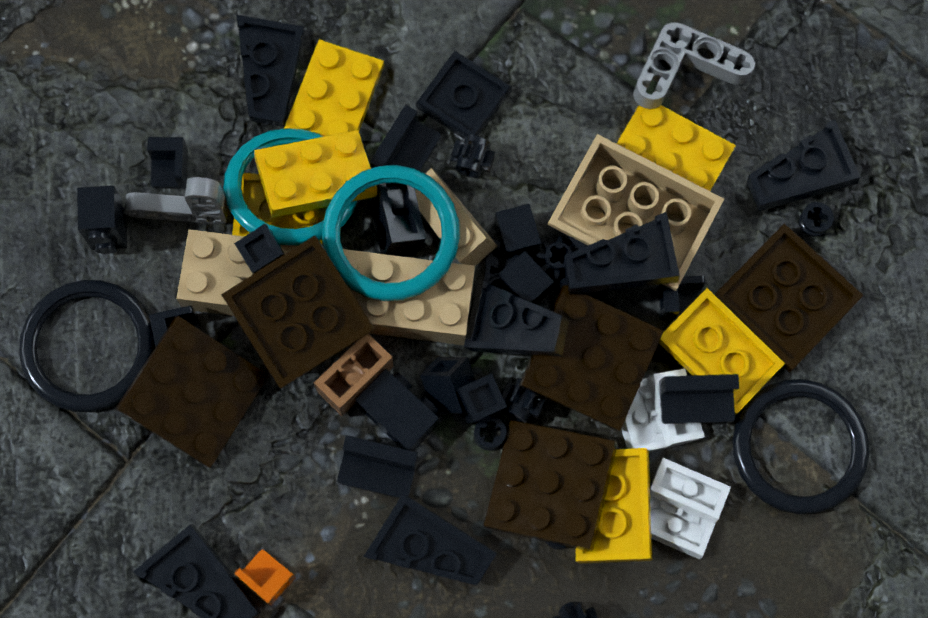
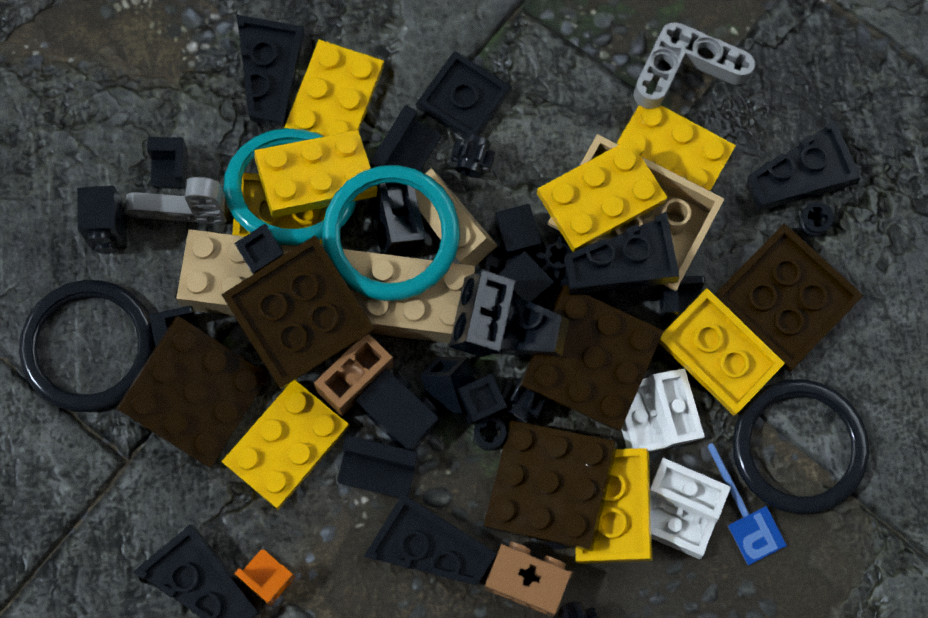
black panel [659,374,739,424] -> none
none -> yellow plate [222,380,350,510]
none -> black brick [449,270,515,357]
none -> medium nougat brick [484,542,571,617]
none -> yellow plate [537,139,668,252]
none -> piece [708,443,787,565]

